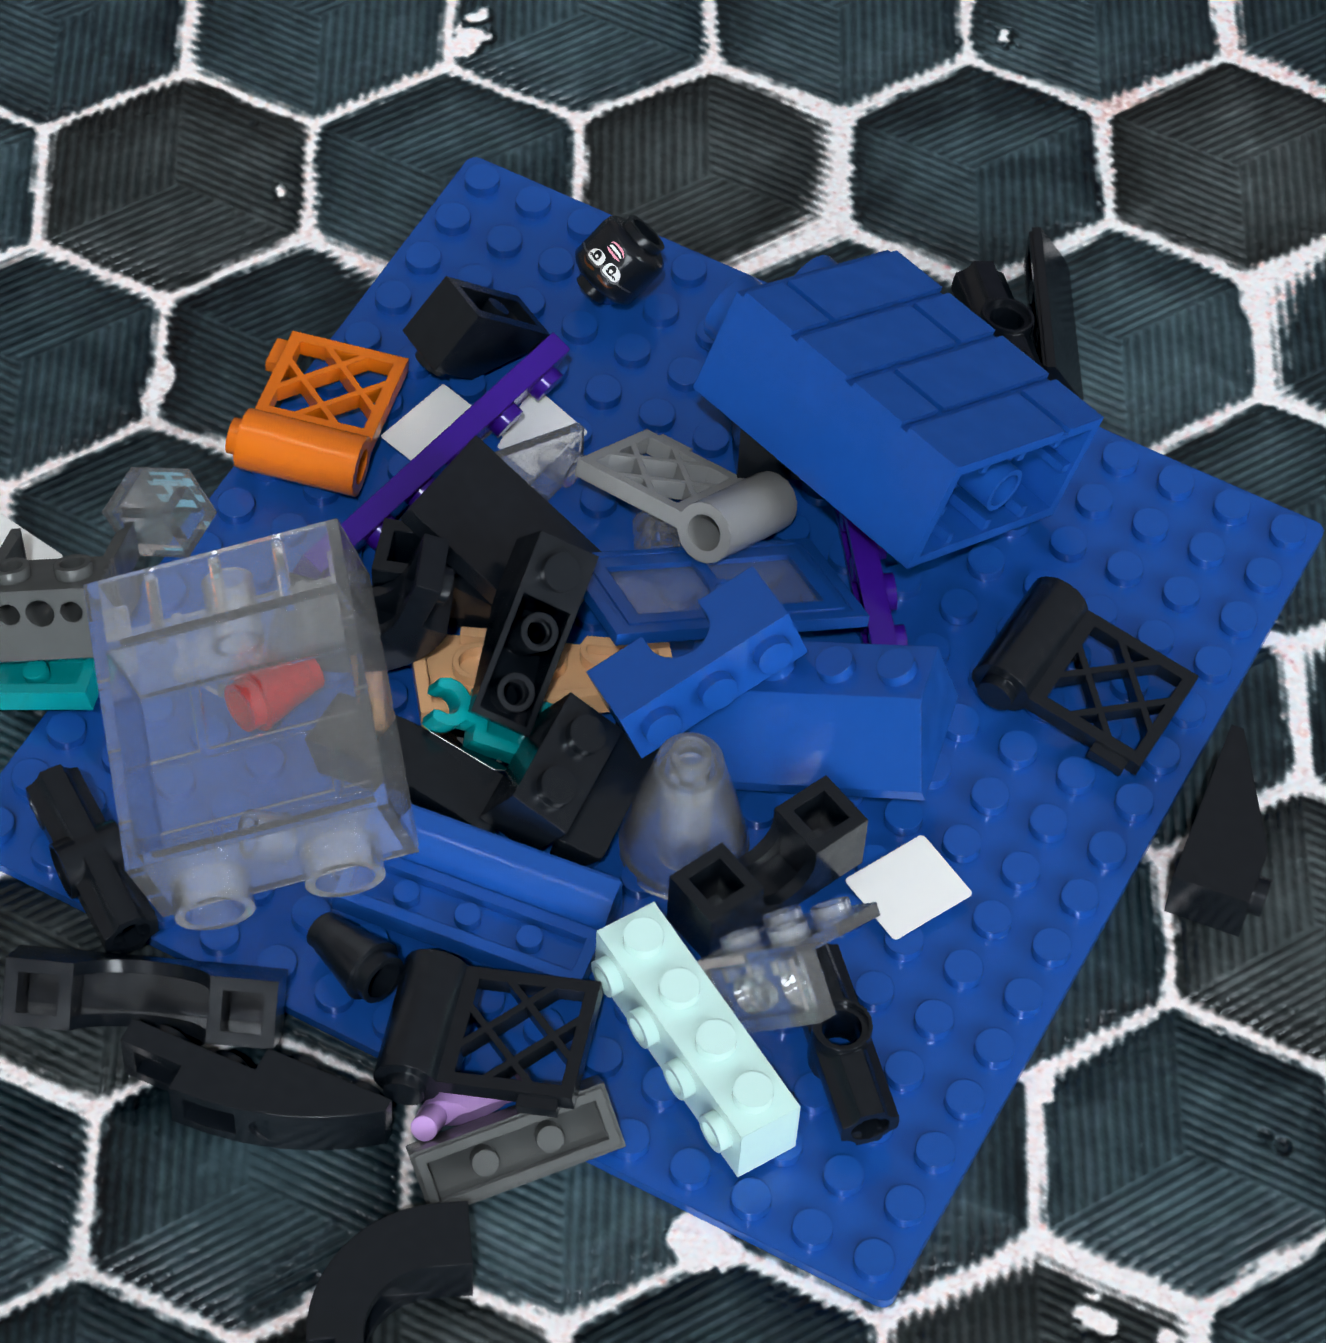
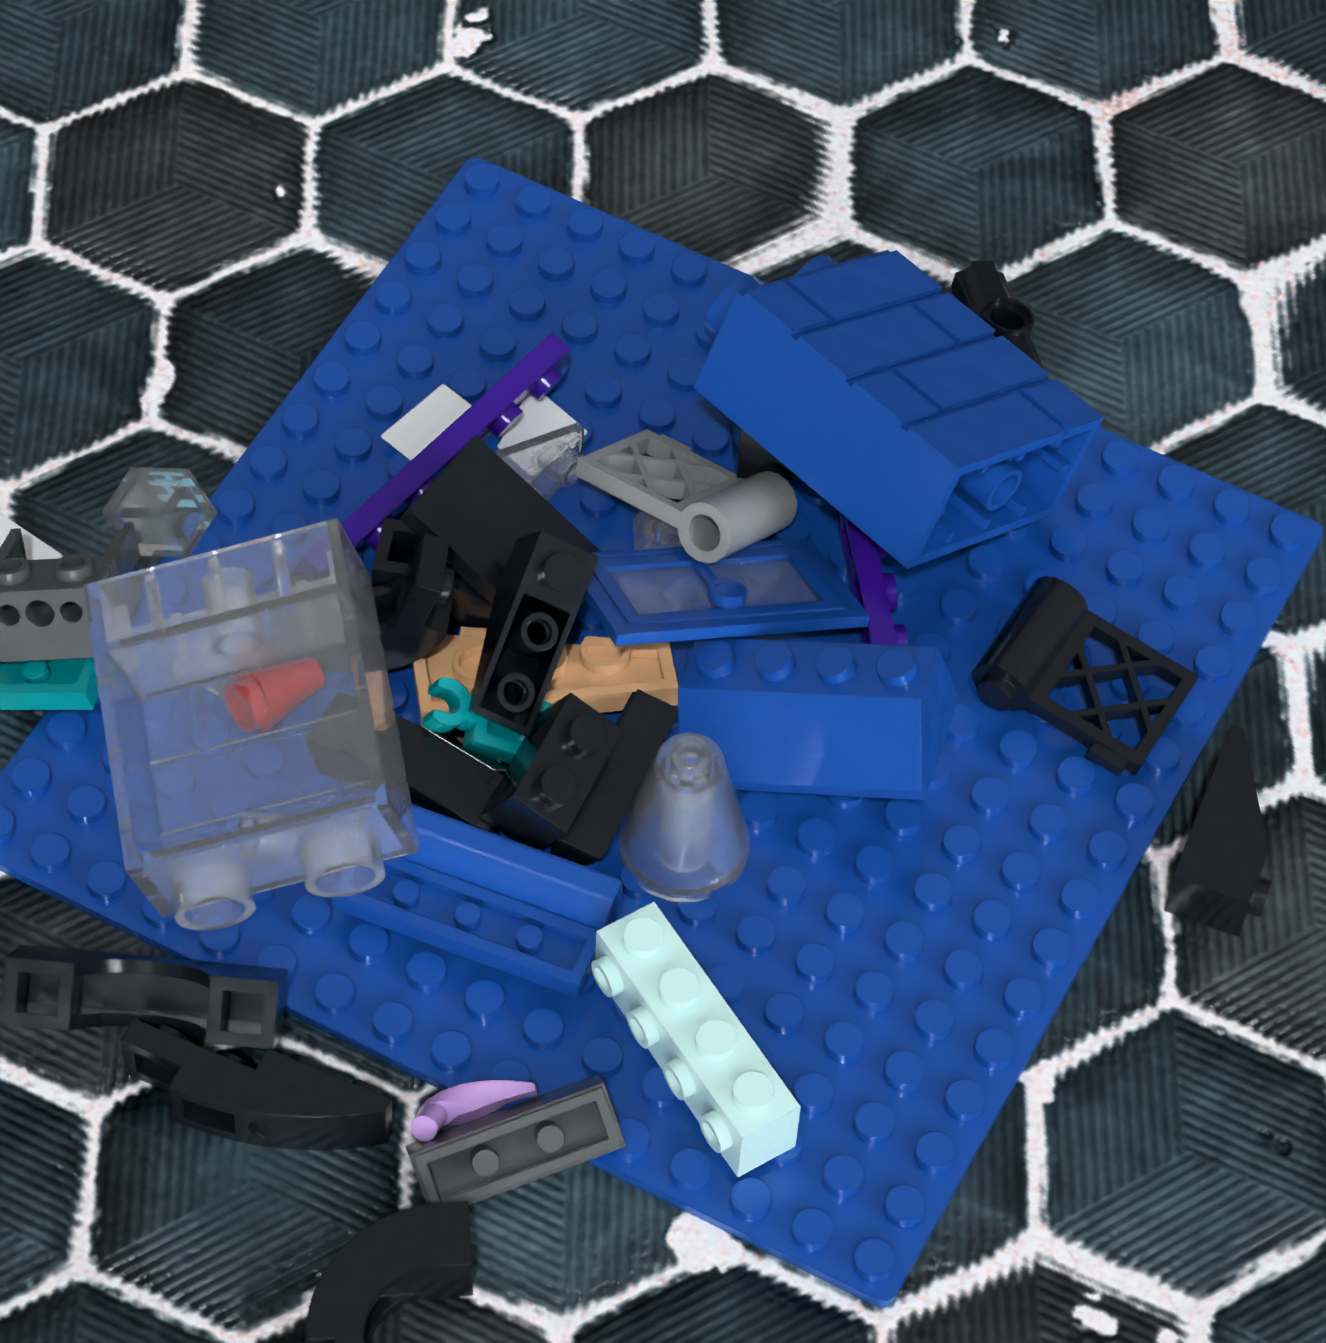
black piece [26,764,159,954] -> none
orange piece [225,331,409,497] -> none
black cone [307,912,404,1003] -> none
black piece [373,949,603,1118] -> none
black slope [402,276,550,380] -> none
black head [575,215,665,305] -> none
blue arch [586,566,808,758] -> none
black arch [666,775,868,964] -> none
clear bracket [697,896,881,1033] -> none
black piece [782,939,899,1145] -> none
white sticker [846,835,972,940] -> none
black slope [1023,227,1084,400] -> none

